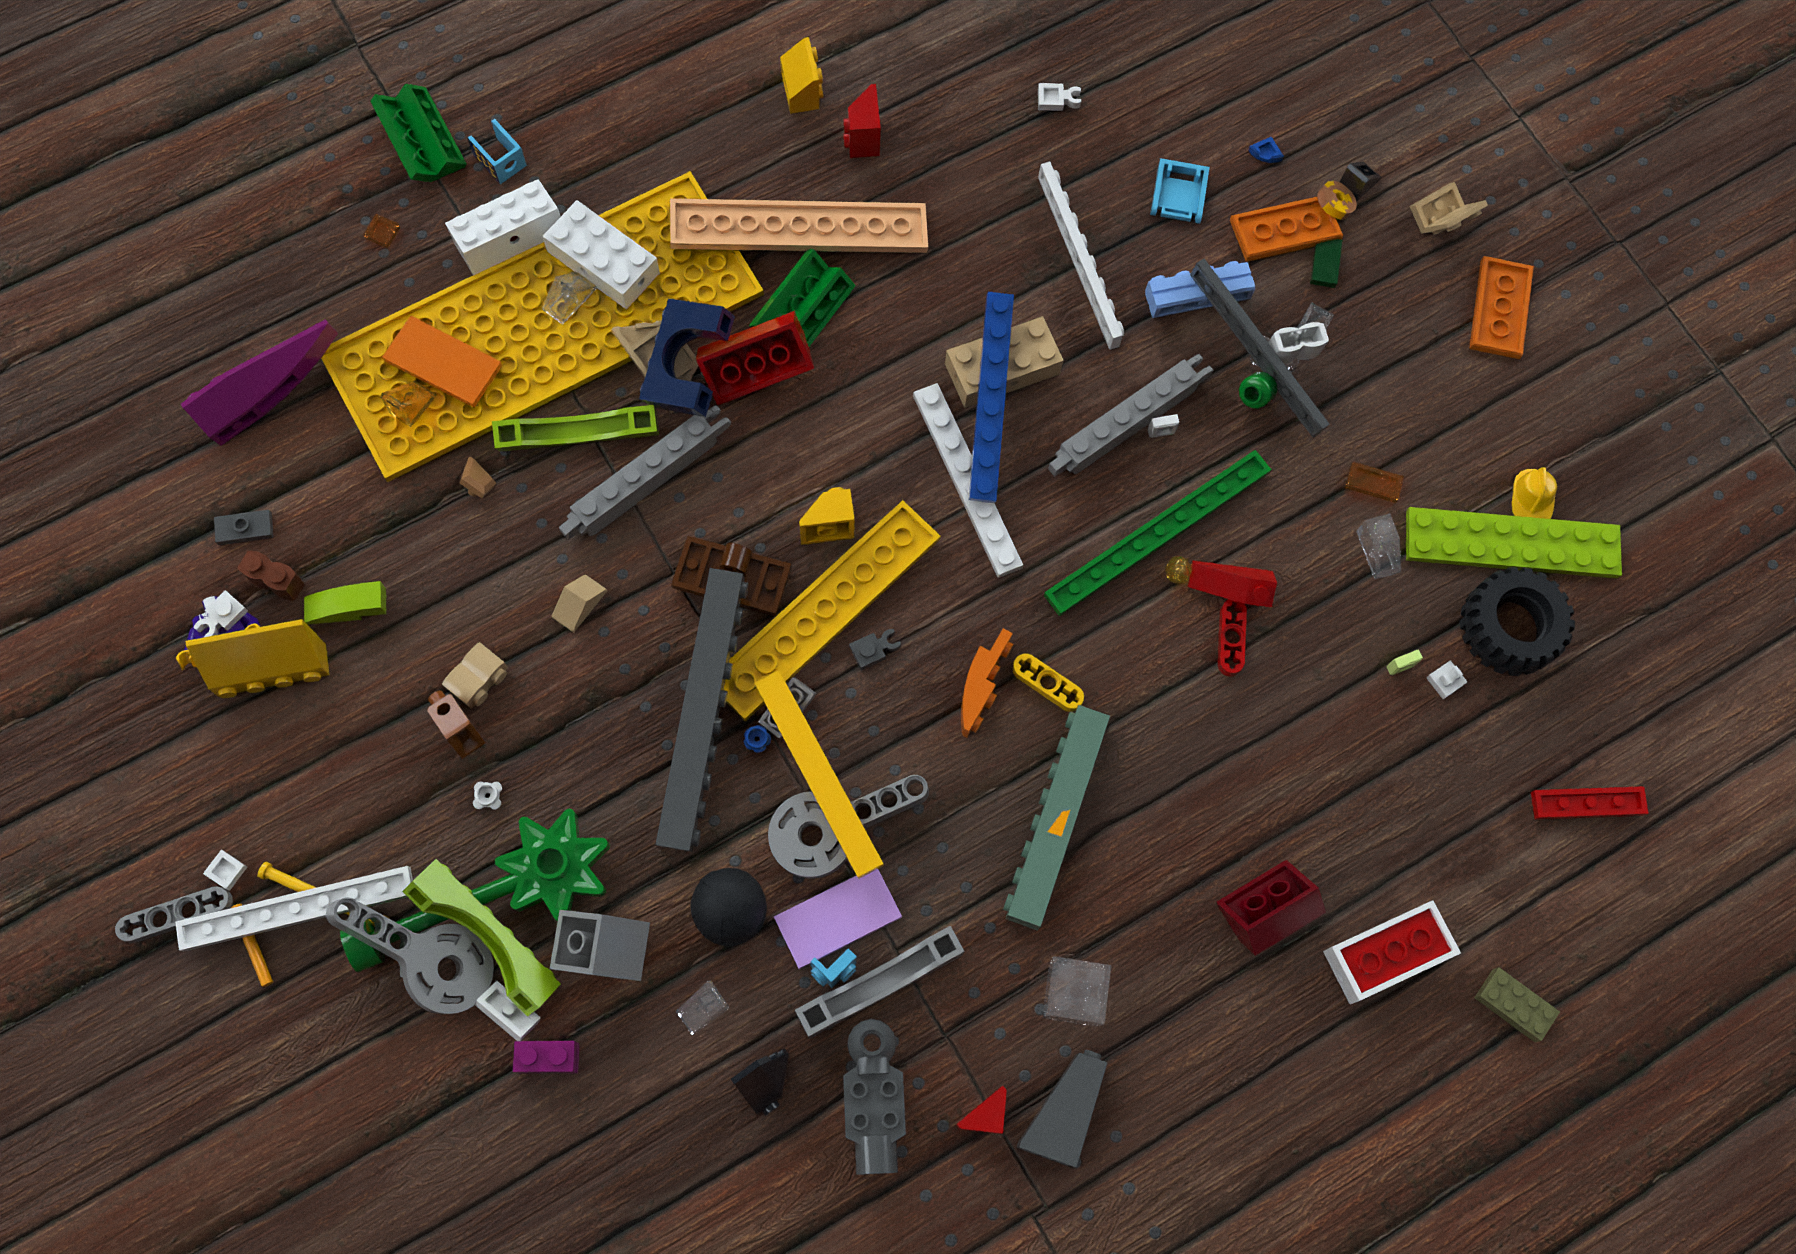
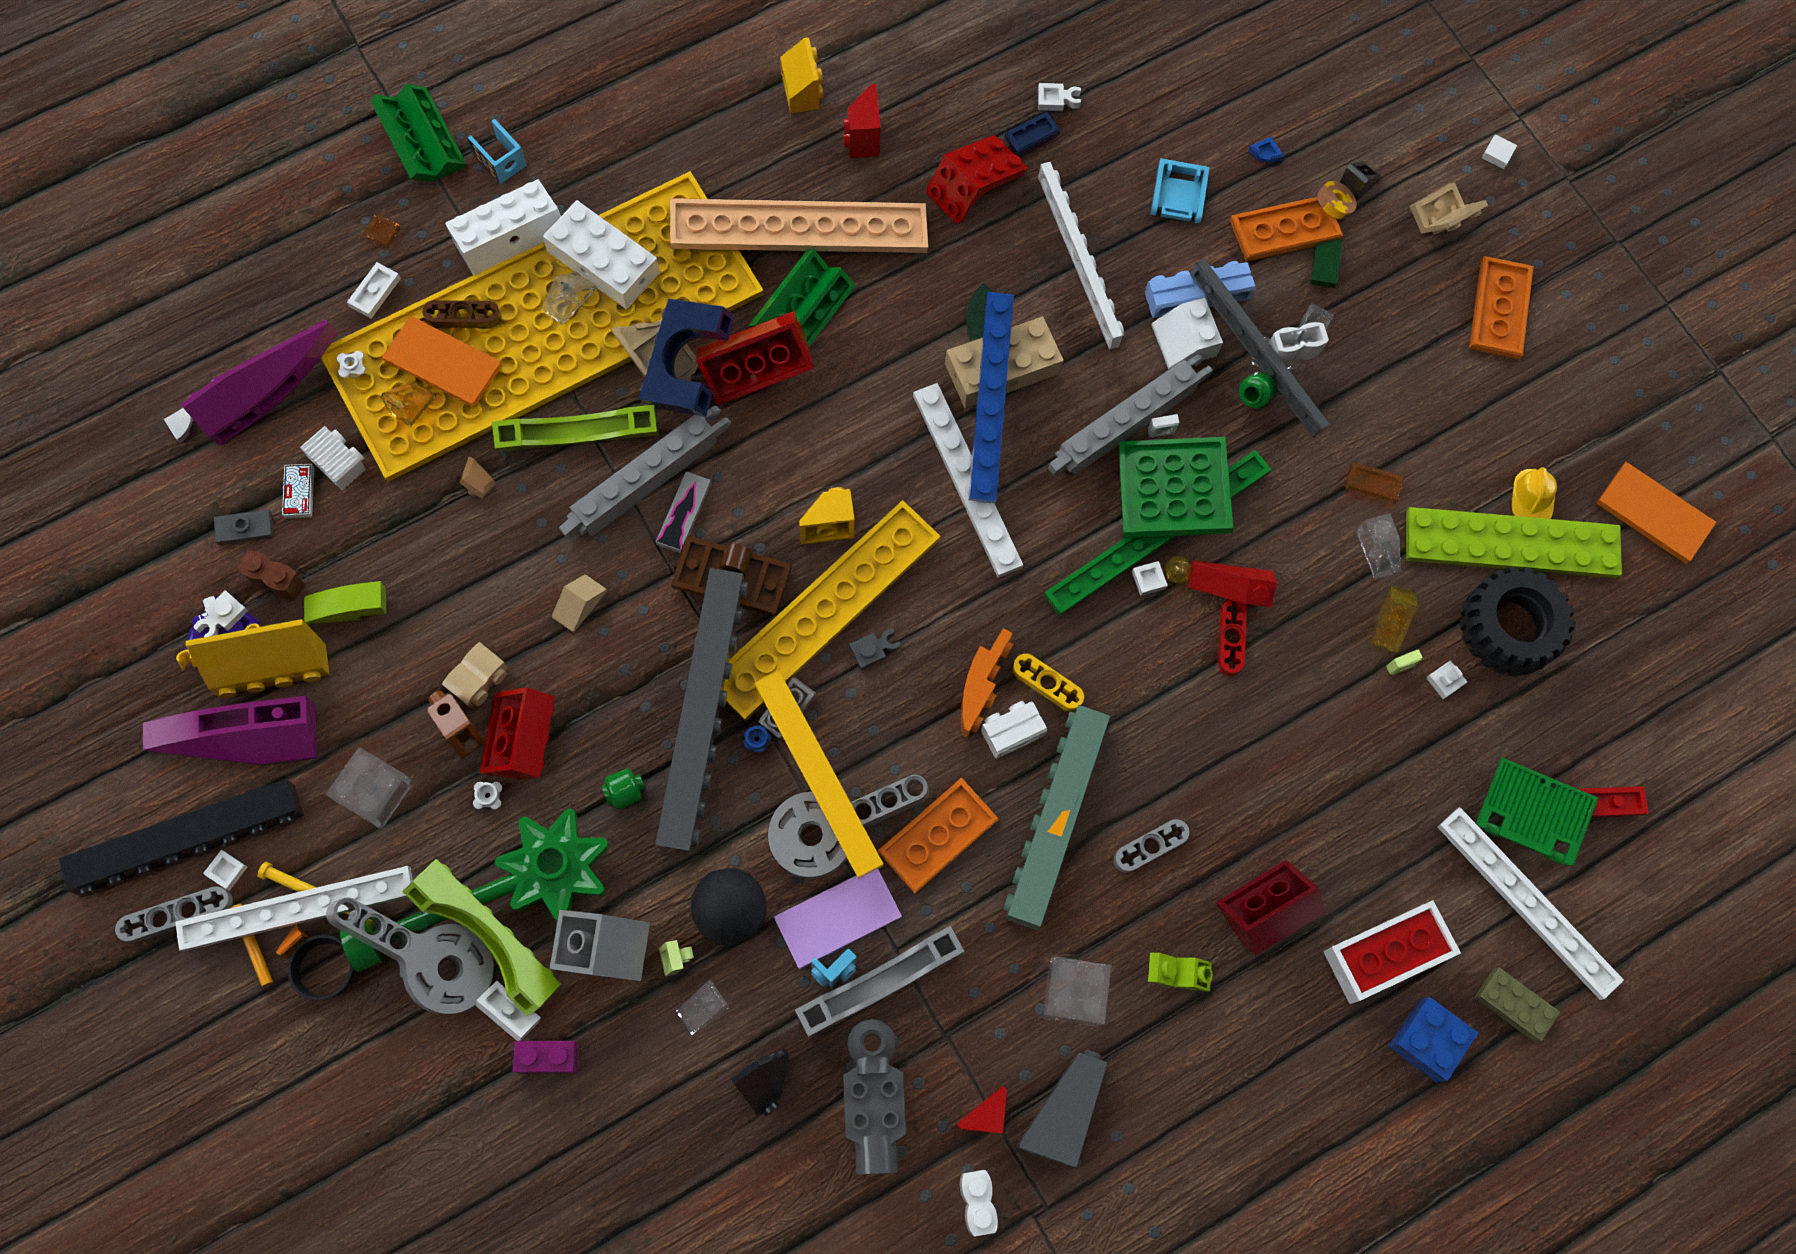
none -> black brick [59,779,304,897]
none -> magenta wedge [143,696,317,765]
none -> white tile [164,408,194,443]
none -> orange slope [276,924,309,959]
none -> tile [282,464,314,518]
none -> black tyre [288,935,355,1000]
none -> white brick [300,426,366,490]
none -> clear brick [325,747,414,830]
none -> white plate [337,351,366,378]
none -> white plate [347,262,401,319]
none -> reddish brown beam [422,300,502,328]
none -> red slope [480,687,555,780]
none -> green head [601,768,646,809]
none -> tile [656,471,711,553]
none -> yellowish green tile [659,940,694,977]
none -> orange tile [877,778,999,894]
none -> red bracket [926,135,1028,224]
none -> white brick [960,1170,998,1236]
none -> clear green tile [966,282,993,341]
none -> white brick [981,701,1047,759]
none -> dark blue plate [1004,112,1060,156]
none -> light grey beam [1114,819,1189,873]
none -> green plate [1119,437,1233,538]
none -> white plate [1132,561,1168,596]
none -> lime slope [1148,953,1213,991]
none -> white slope [1152,298,1223,369]
none -> clear yellow slope [1371,585,1418,653]
none -> blue brick [1388,997,1478,1083]
none -> white plate [1437,807,1624,1000]
none -> green window [1476,757,1598,867]
none -> white tile [1482,134,1517,169]
none -> orange tile [1596,462,1716,564]

